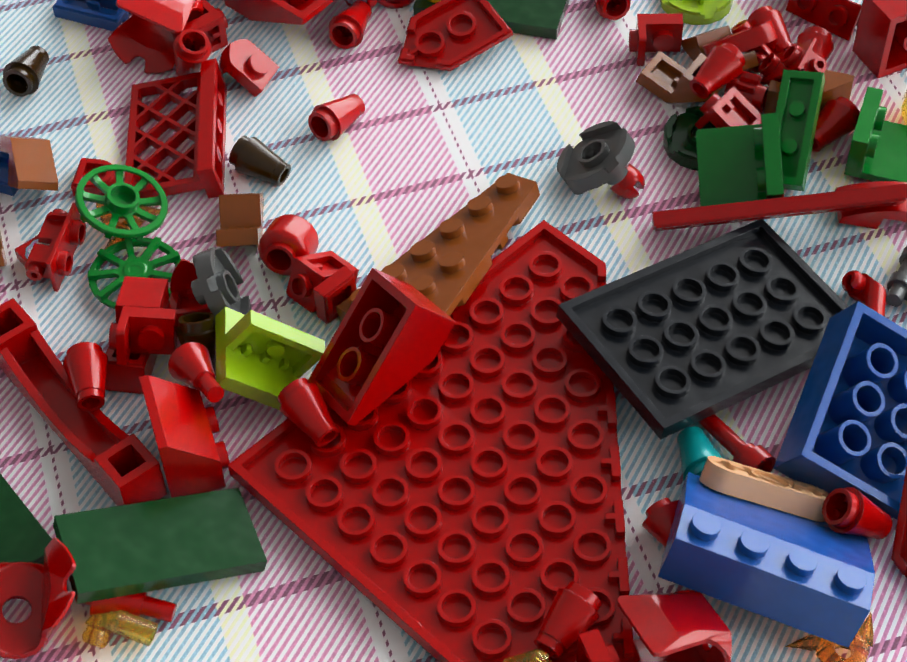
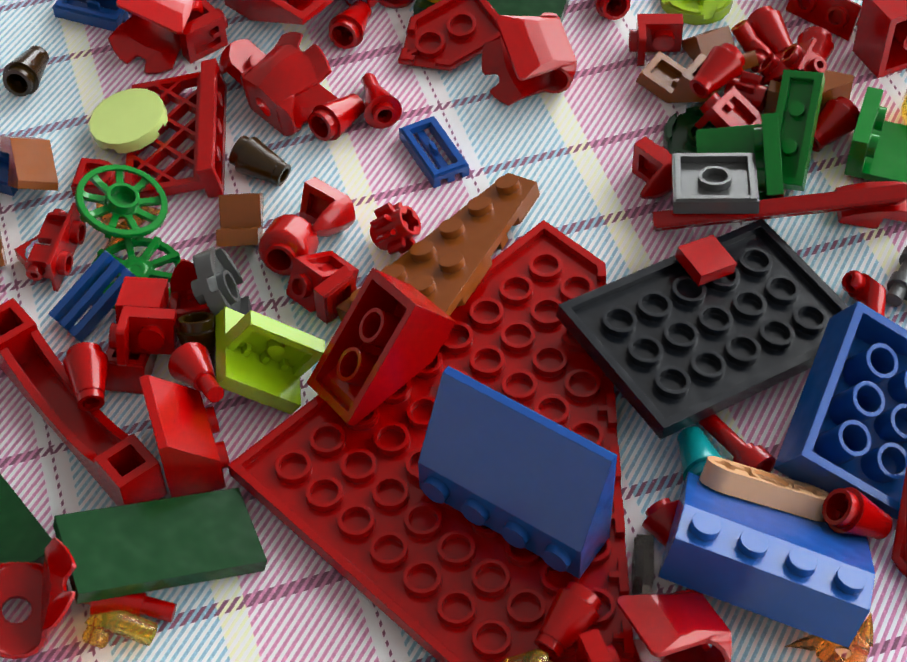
red cone [173,29,212,76] -> none
red cone [277,378,340,447] -> none
dark grey plate [557,121,635,195] -> none
red hinge [610,163,645,199] -> none
red beam [702,20,778,57] -> none
none -> blue tile [48,250,136,342]
none -> yellowish green tile [89,88,168,153]
none -> red piece [240,32,338,136]
none -> red plate [299,177,356,237]
none -> red cone [361,73,402,129]
none -> red gear [370,202,421,255]
none -> blue tile [399,116,469,188]
none -> blue slope [418,366,617,578]
none -> red piece [481,12,577,106]
none -> clear smoke tile [631,534,654,595]
none -> red plate [632,136,672,200]
none -> dark grey plate [672,153,760,214]
none -> red tile [675,234,737,286]

